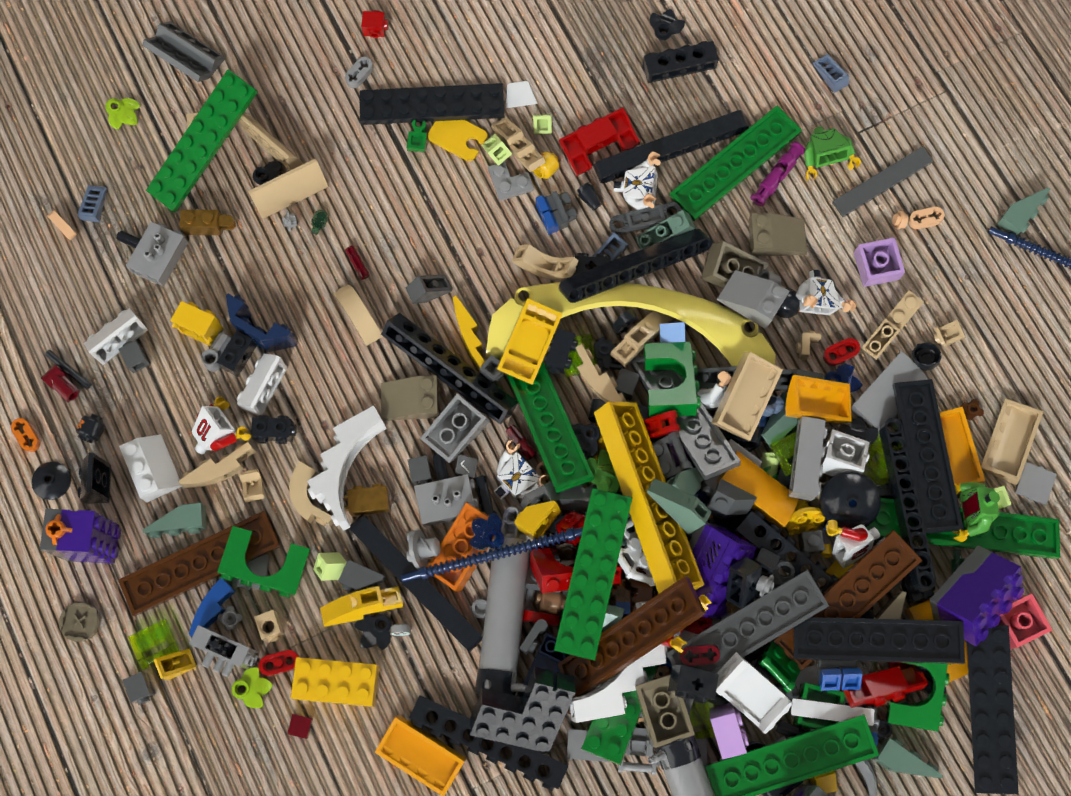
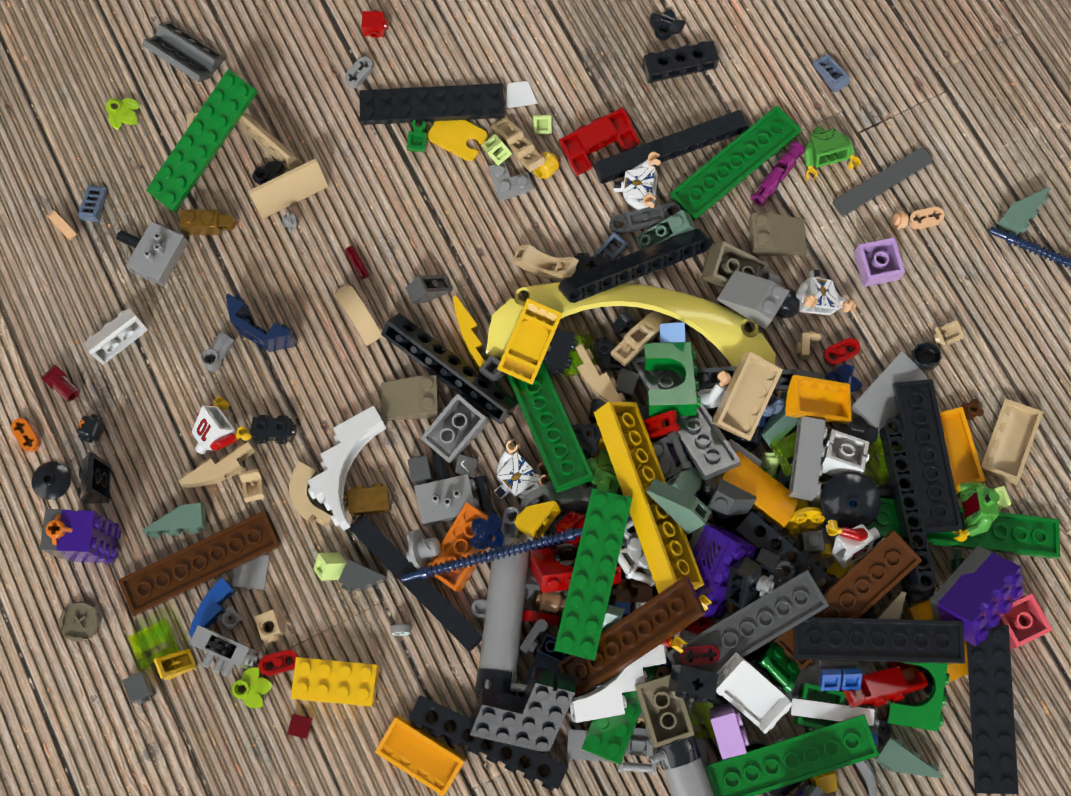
black bar [45,350,92,390] -> none
dark grey brick [118,340,150,373] -> none
white slope [119,434,182,502] -> none
yellow brick [170,301,224,346] -> none
black brick [217,330,257,377] -> none
green arch [217,526,310,598] -> none
white slope [237,354,287,416] -> none
clear green cylinder [311,210,328,235] -> none
yellow slope [320,586,403,627] -> none
black plate [354,614,392,650] -> none
dark red axle [506,425,537,461] -> none
hips [536,191,577,235] -> none
black cone [577,182,602,211] -> none
black axle [776,721,808,737] -> none
tan slope [861,291,924,360] -> none
light grey piece [1015,462,1057,505] -> none

